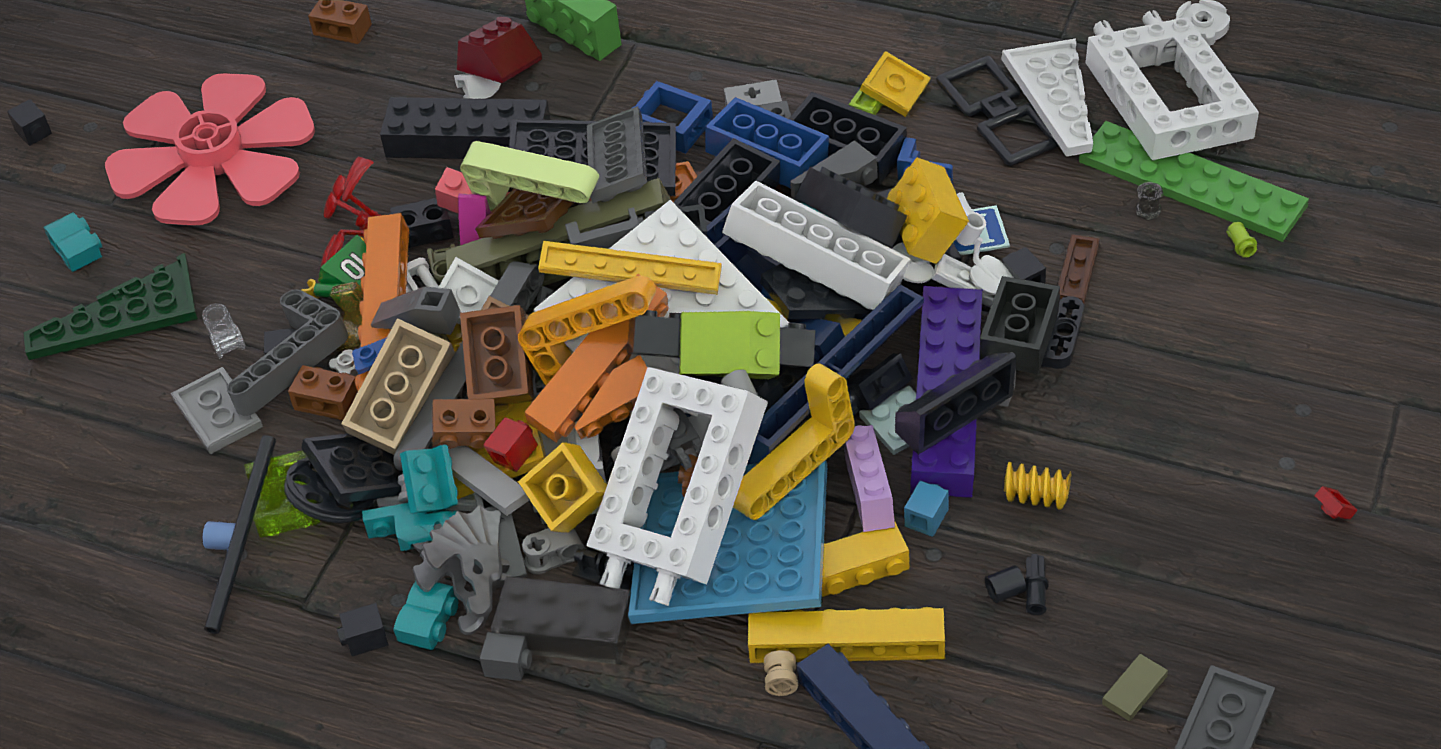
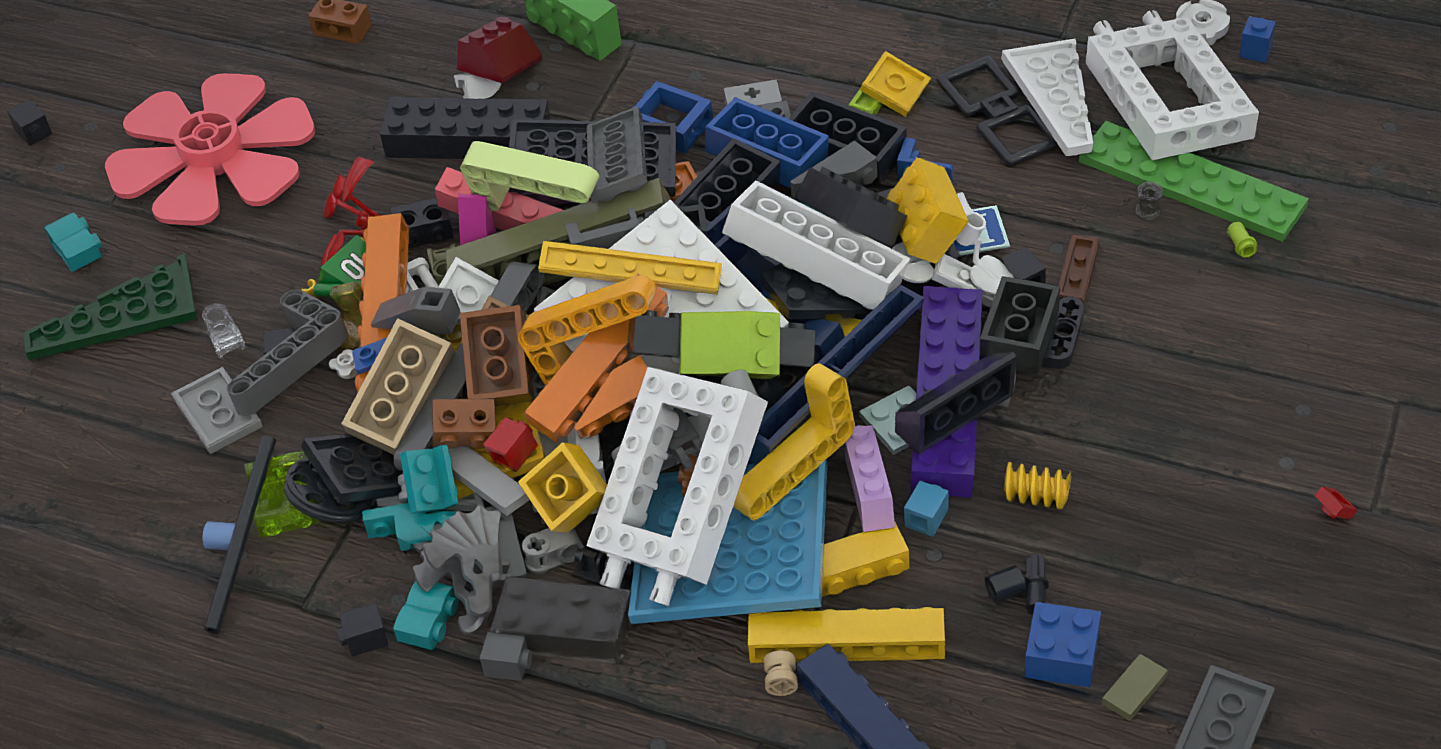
dark orange brick [288,365,358,420] -> none
reddish brown plate [475,188,574,239] -> none
black plate [847,353,913,416] -> none
none -> blue brick [1025,602,1101,688]
none -> blue brick [1240,16,1276,63]

